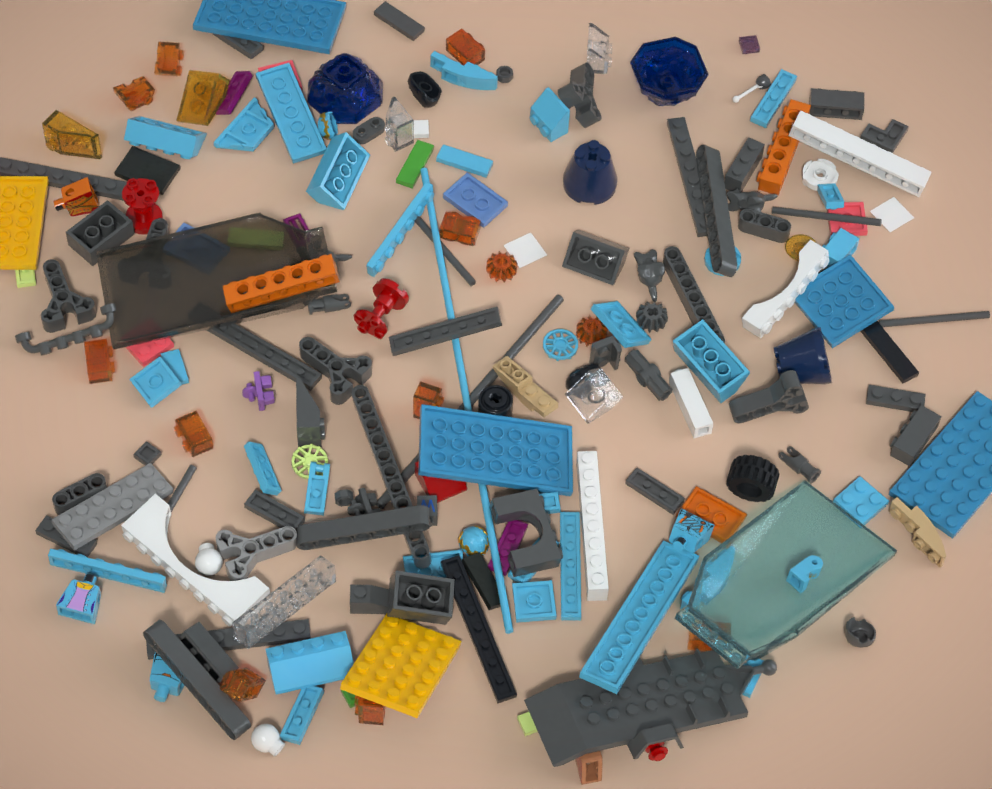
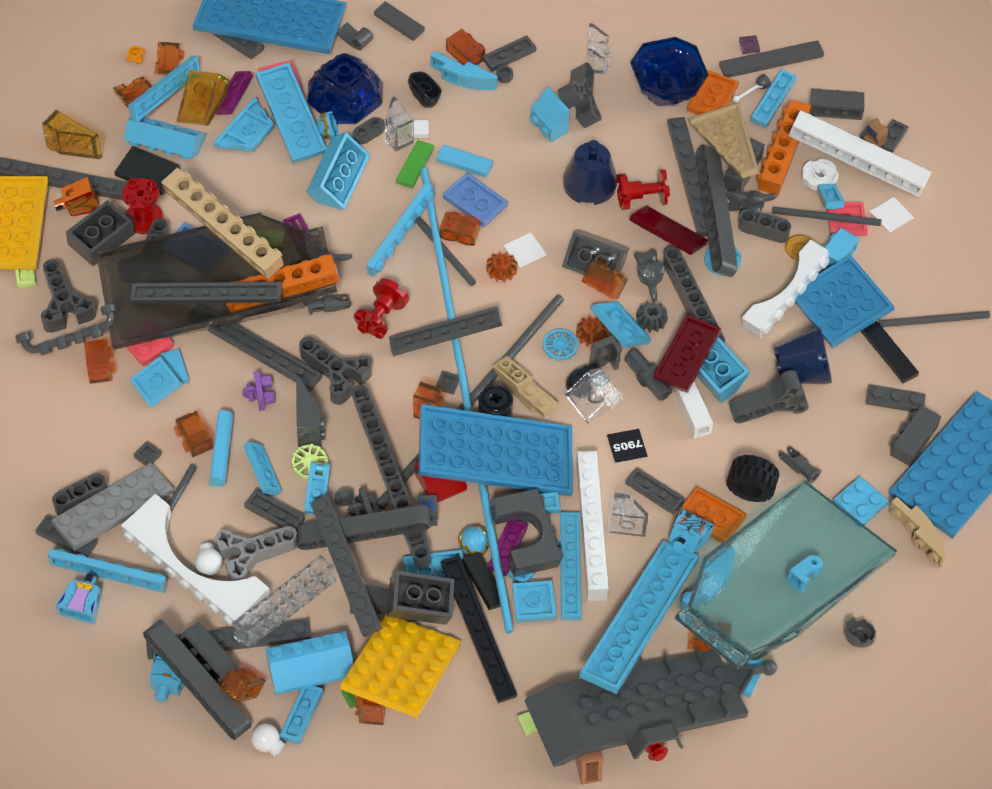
none -> light orange plate [125,46,146,63]
none -> medium azure plate [128,56,201,122]
none -> dark grey plate [130,282,283,304]
none -> tan brick [161,167,284,280]
none -> medium azure brick [209,410,233,487]
none -> dark grey plate [310,494,383,637]
none -> dark grey panel [337,22,373,50]
none -> dark grey tile [436,371,459,395]
none -> dark grey plate [482,35,536,72]
none -> clear orange brick [581,260,628,299]
none -> clear slope [606,492,649,537]
none -> black sticker [607,429,648,463]
none -> red piece [616,169,670,210]
none -> dark red tile [629,206,708,255]
none -> dark red tile [653,314,722,393]
none -> orange tile [687,70,739,115]
none -> tan wing [688,102,760,179]
none -> dark grey tile [719,40,824,78]
none -> medium nougat leg [863,118,888,147]

